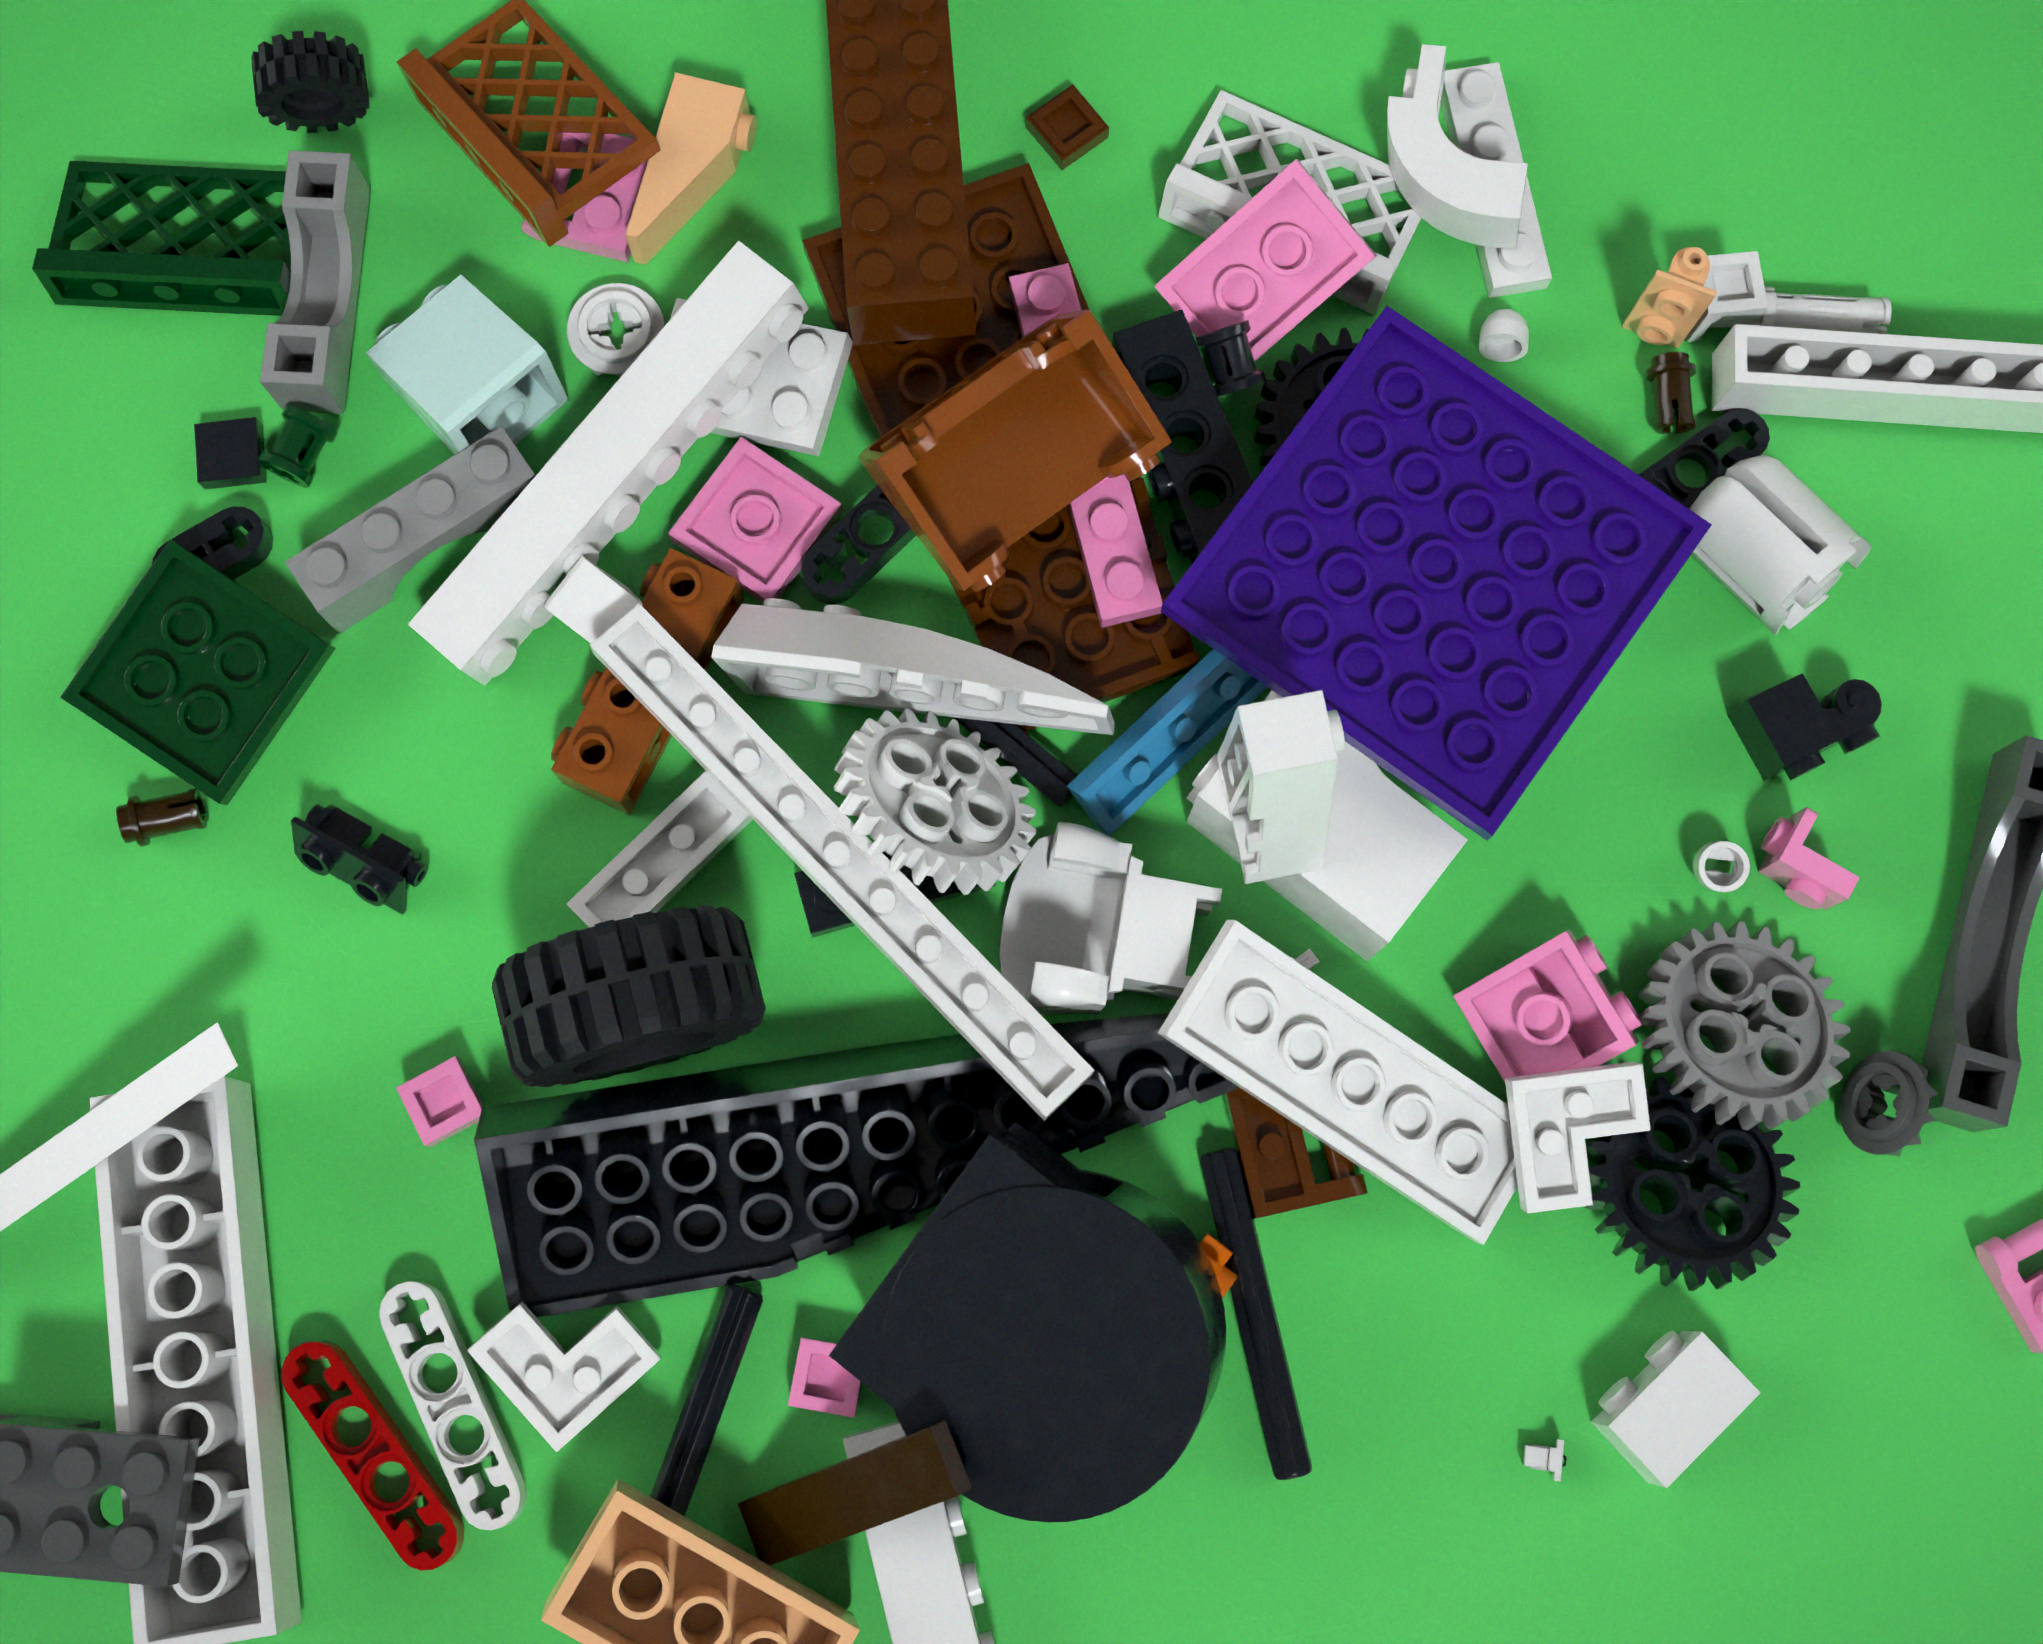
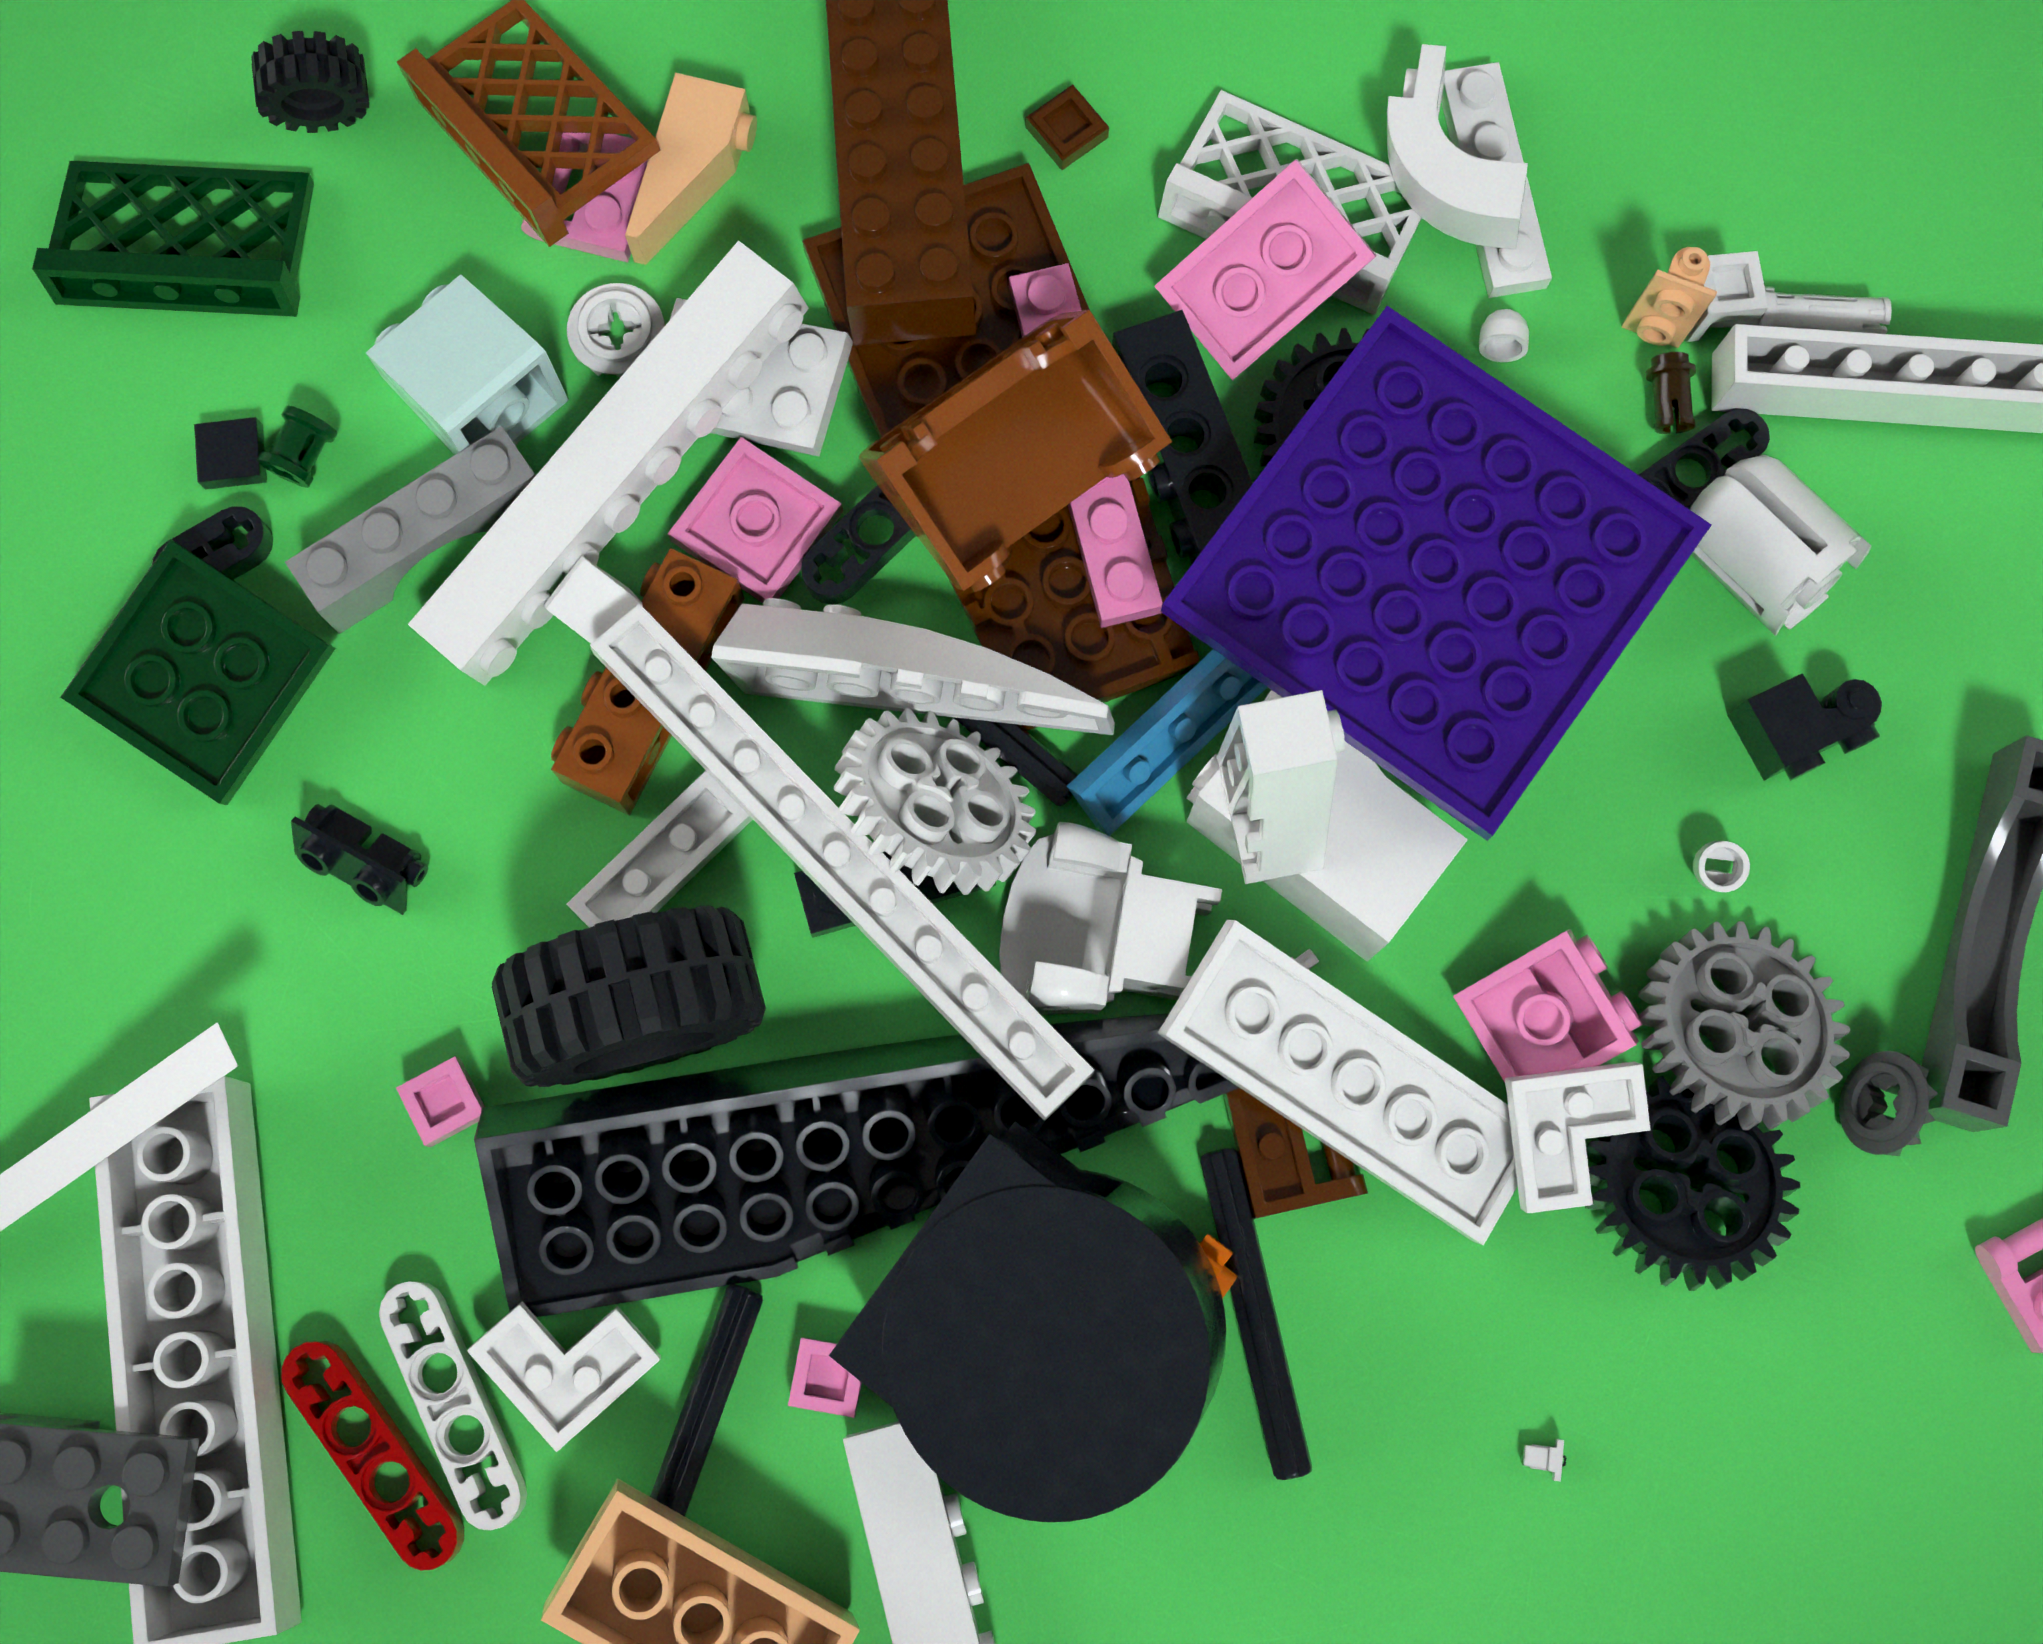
dark brown pin [116,788,207,847] -> none
light grey arch [260,150,370,414] -> none
dark brown tile [738,1420,972,1566] -> none
black bush [1196,320,1266,396] -> none
white brick [1591,1330,1761,1488] -> none
bright pink bracket [1758,807,1860,910] -> none

